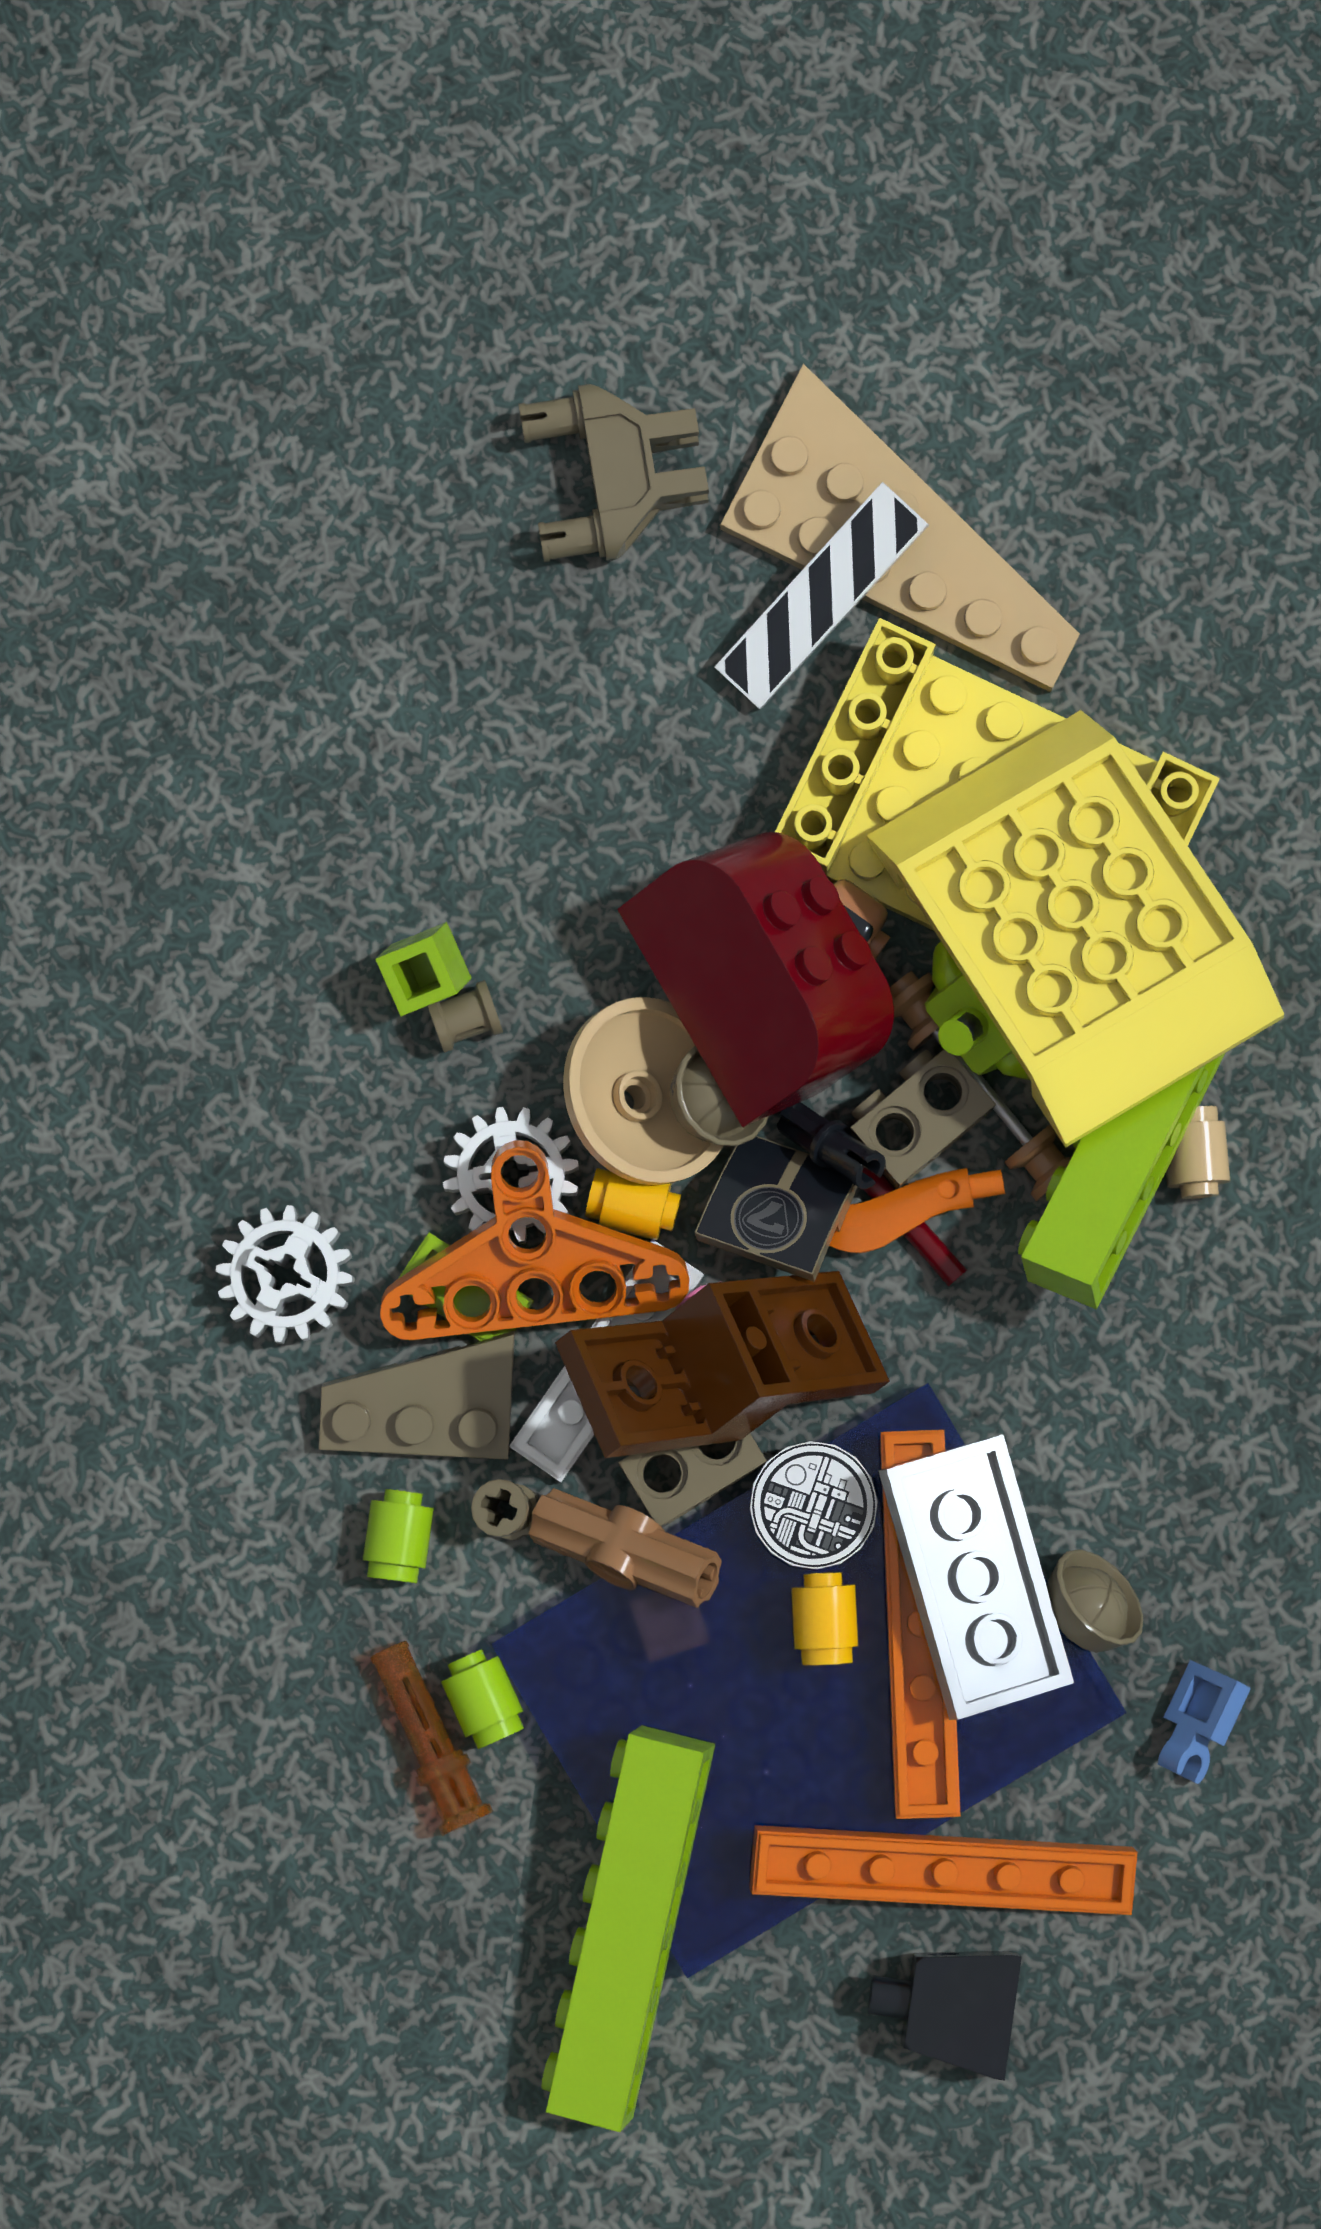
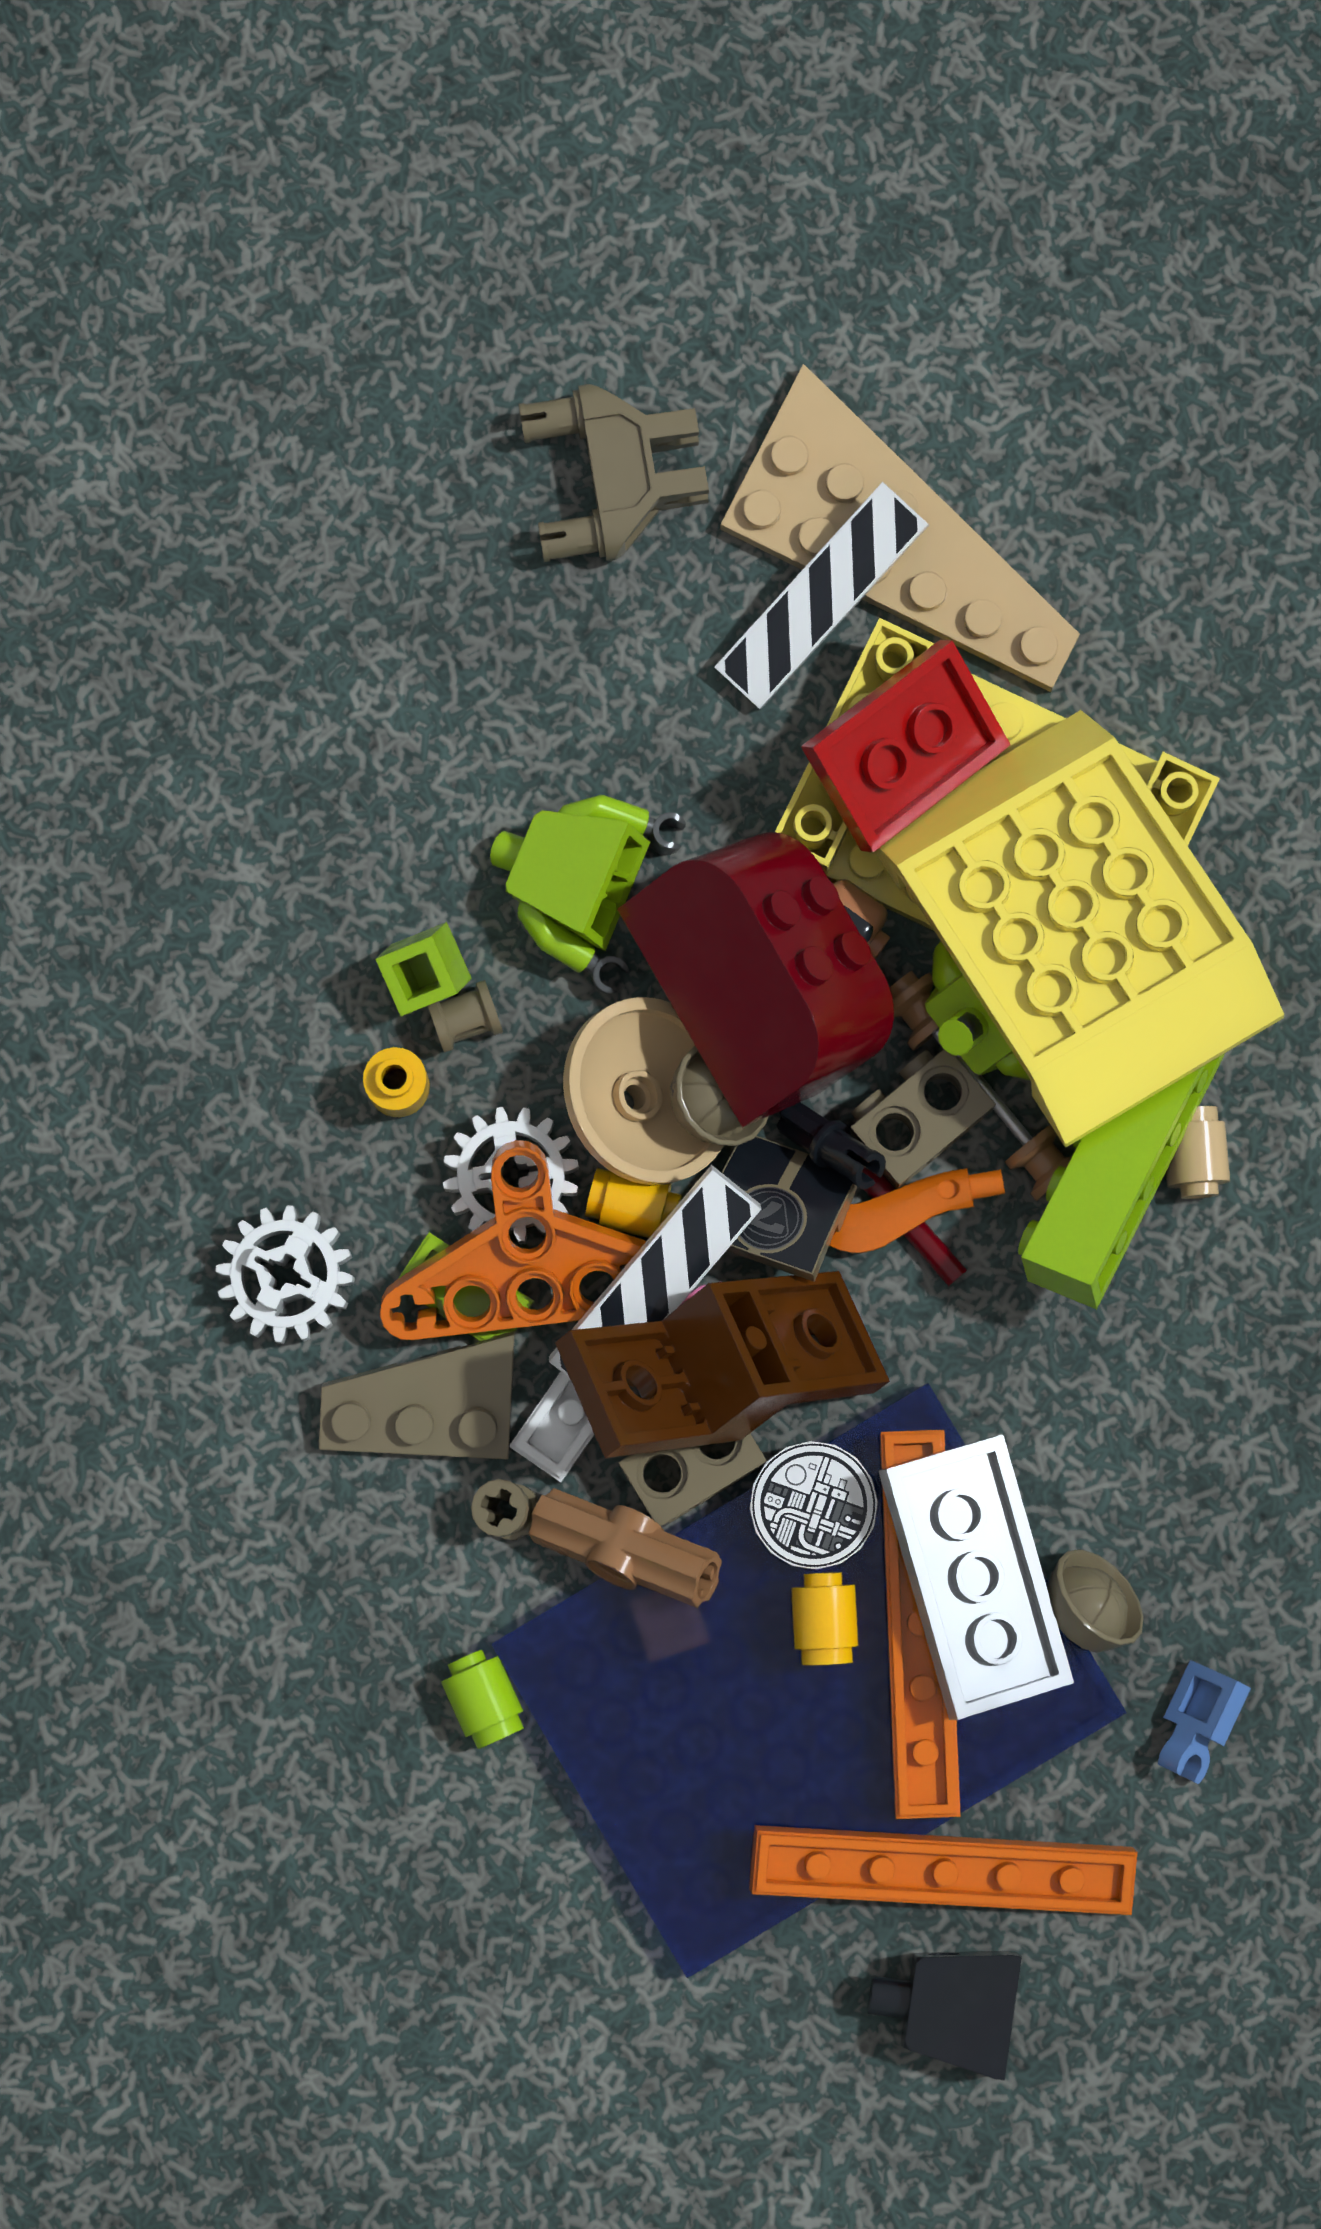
lime brick [363,1489,434,1583] -> none
clear orange pin [370,1640,494,1836] -> none
lime brick [541,1725,715,2132] -> none
none -> yellow brick [363,1047,430,1117]
none -> lime torso [490,795,686,994]
none -> tile [549,1165,761,1377]
none -> red plate [801,640,1011,852]

